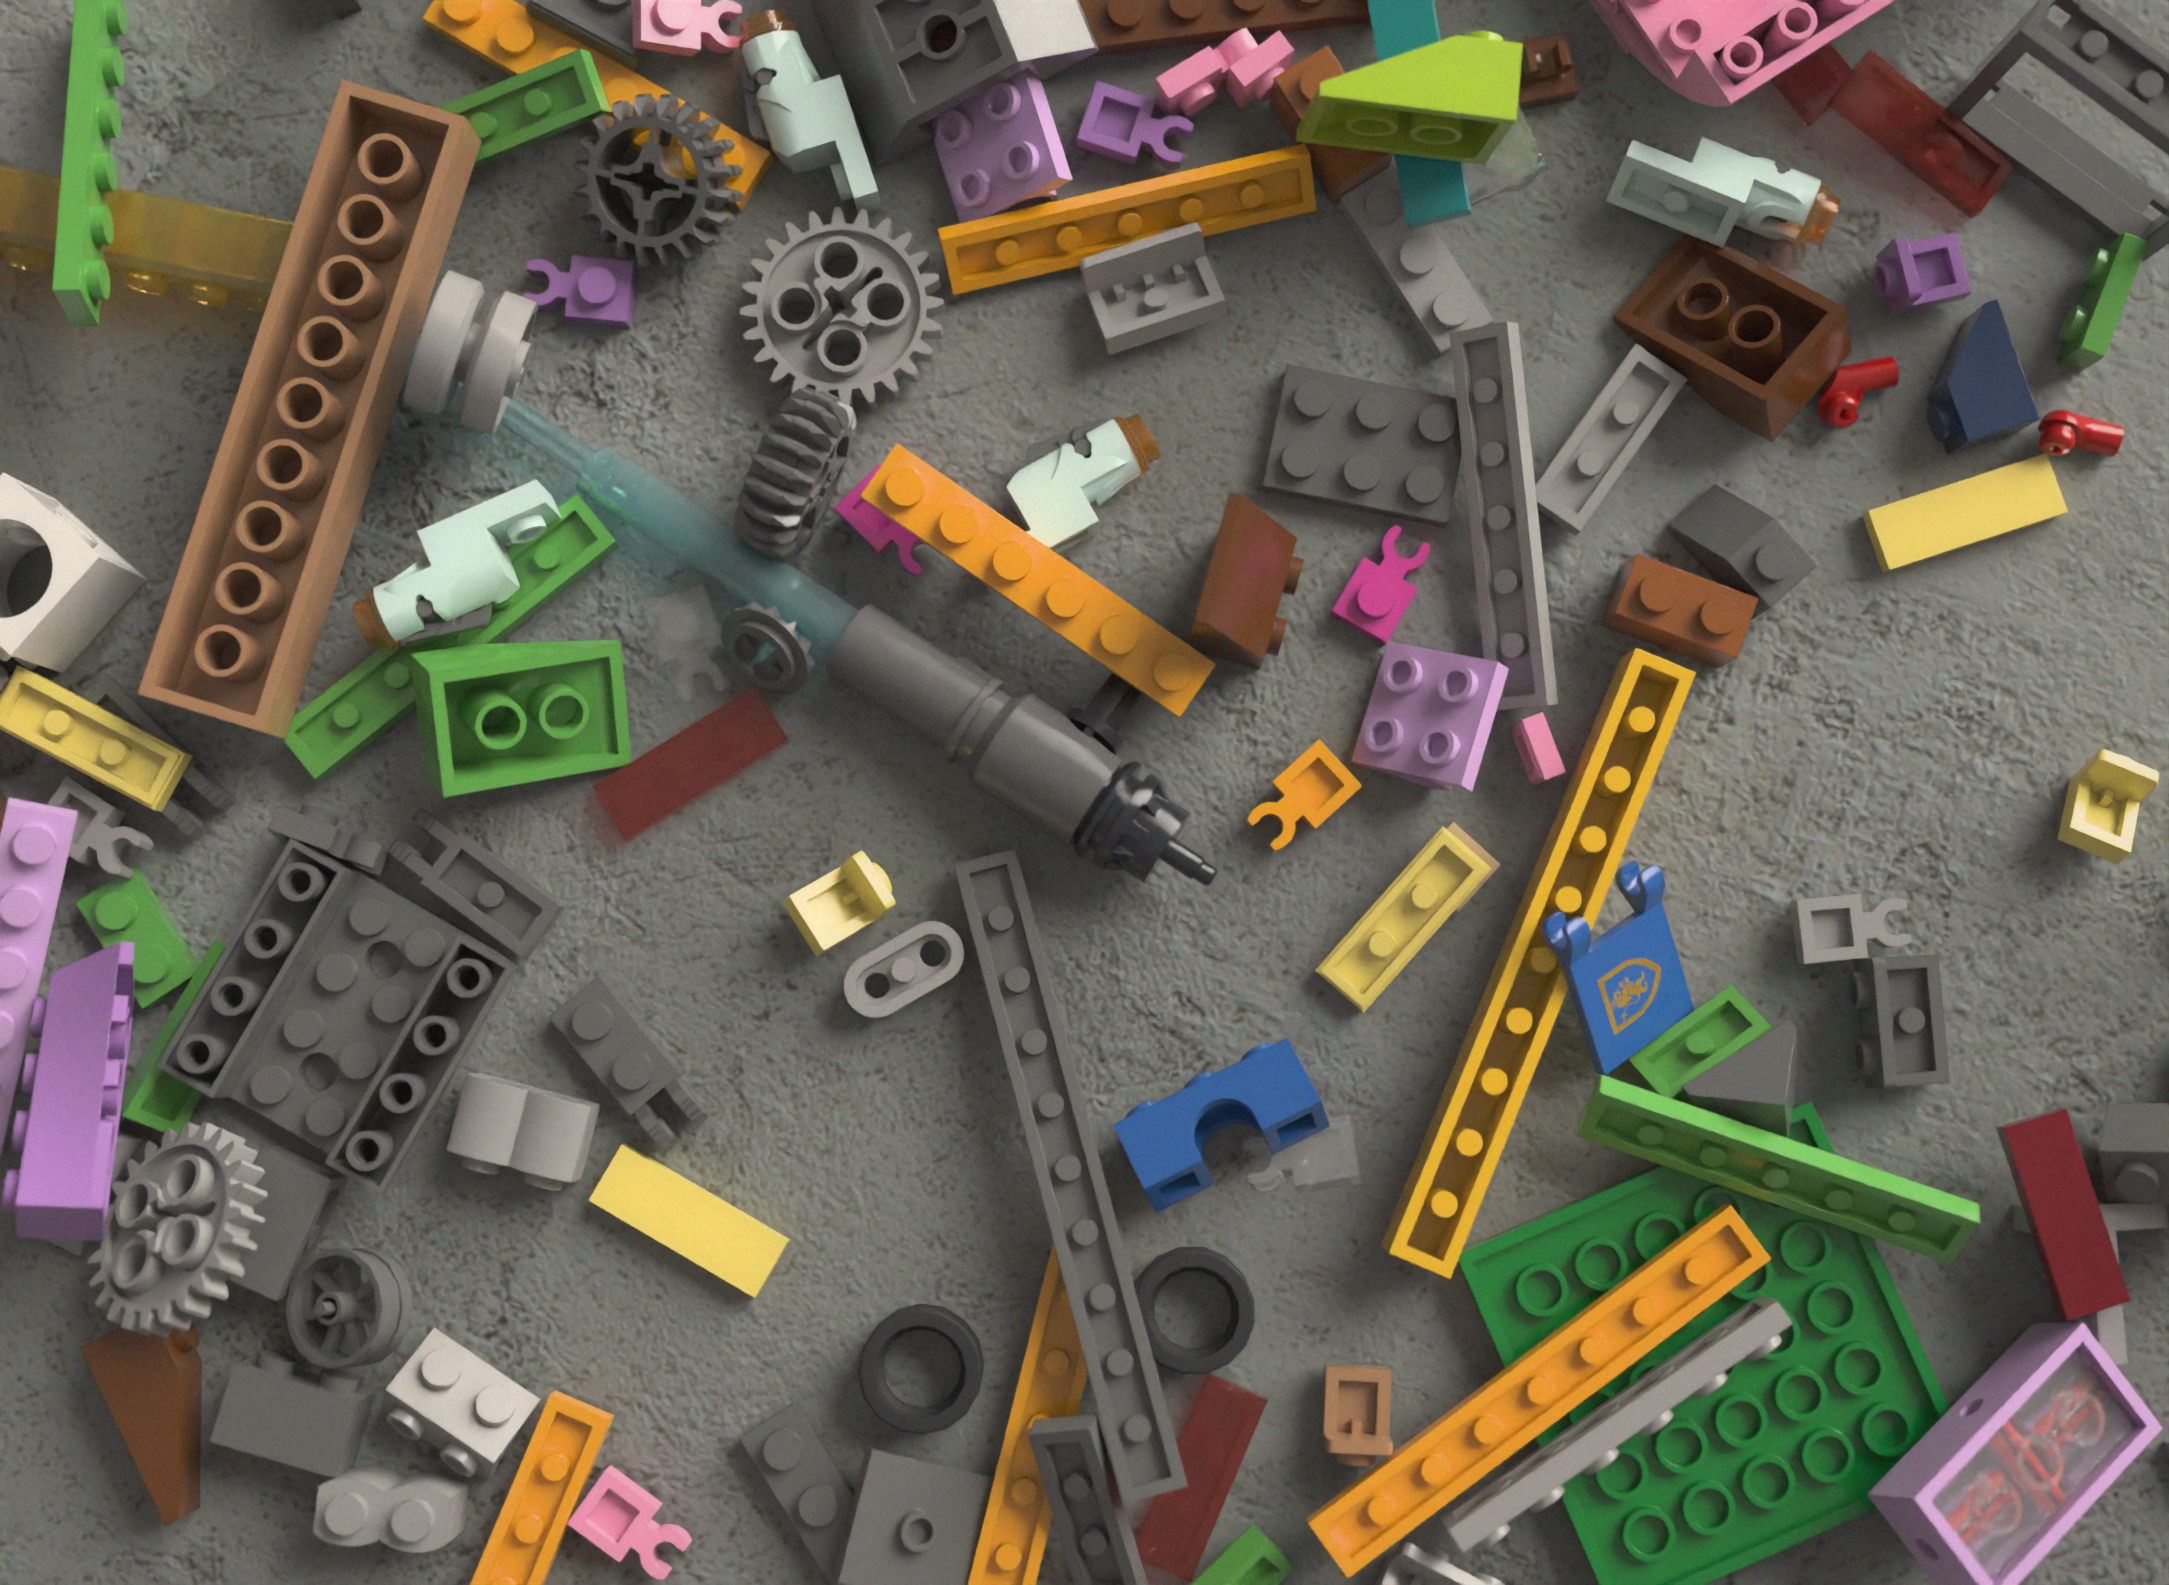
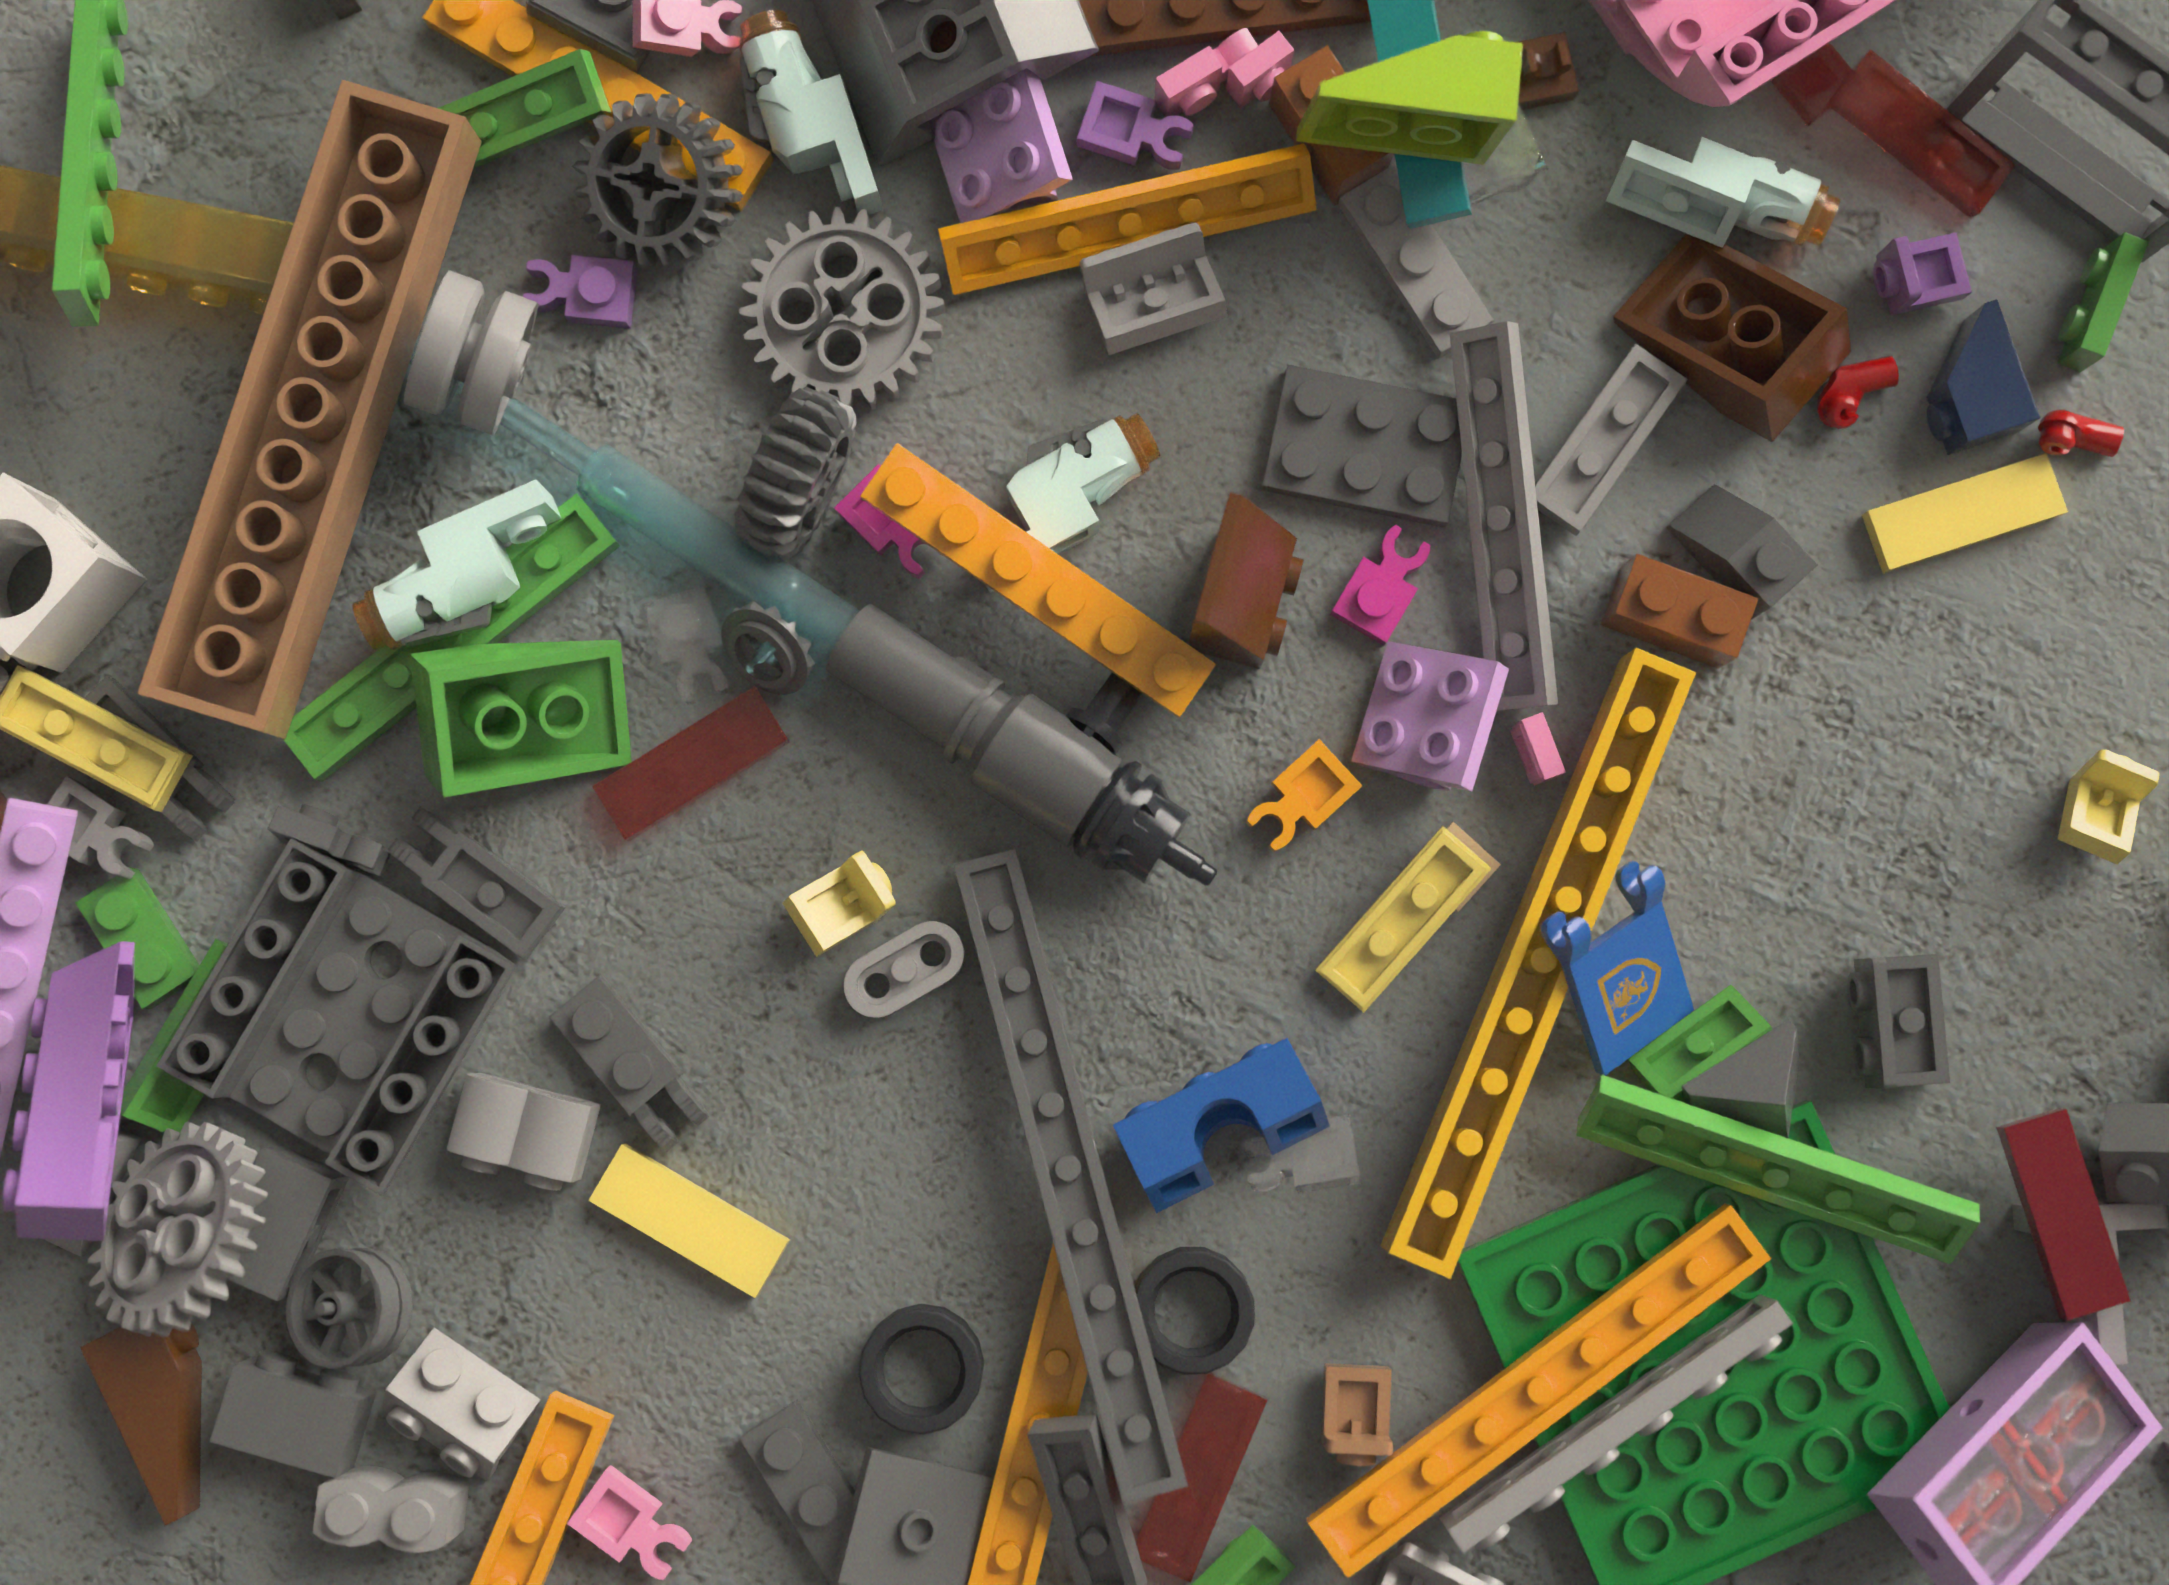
light grey plate [1790,894,1912,965] -> none

